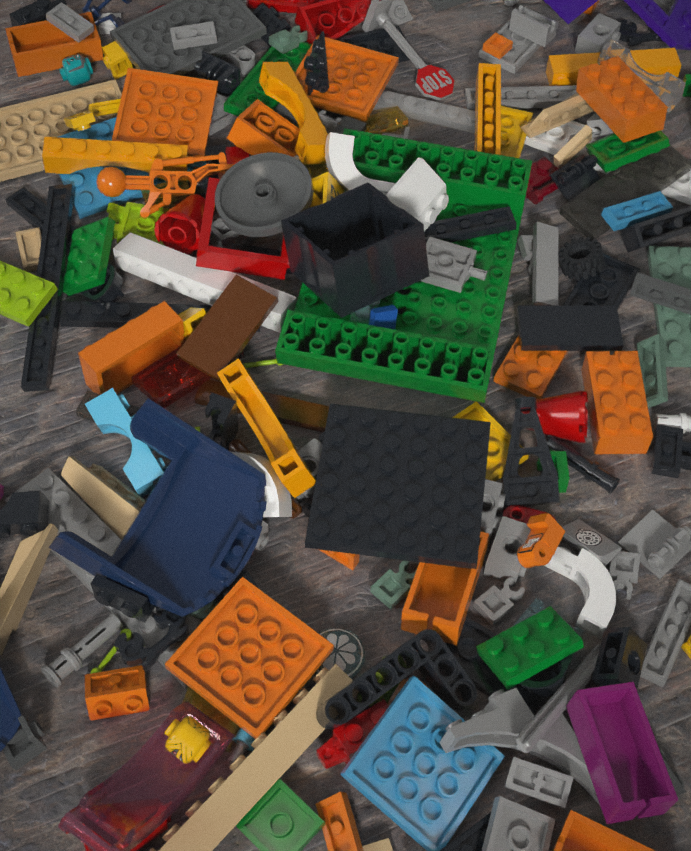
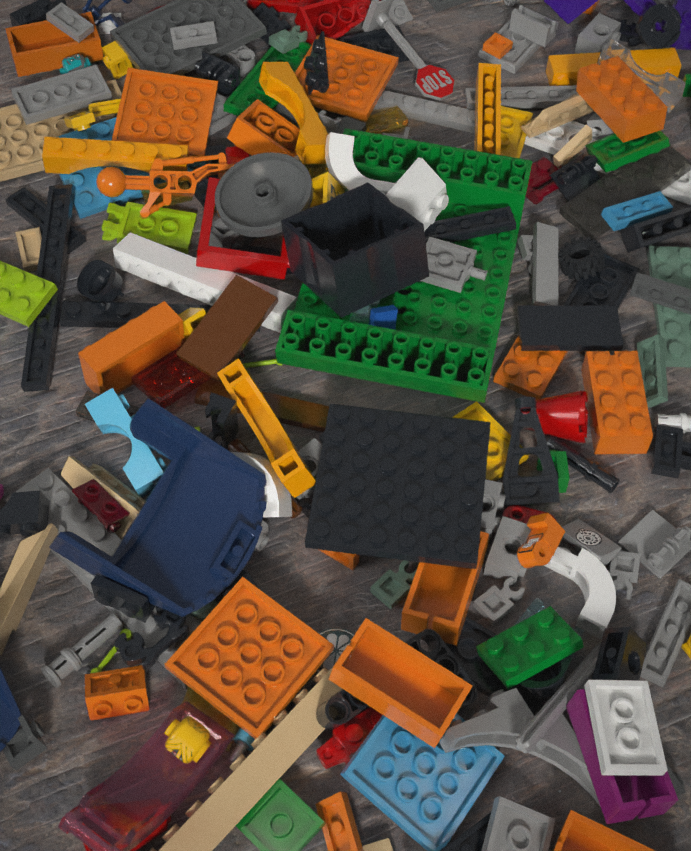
green plate [62,216,115,296] -> none
red cone [154,194,205,255] -> none
light grey hinge [504,757,574,808] -> none
none -> light grey plate [11,65,112,125]
none -> dark red hinge [72,479,130,533]
none -> orange piece [328,618,473,748]
none -> white plate [584,680,668,776]
none -> black plate [636,4,682,49]

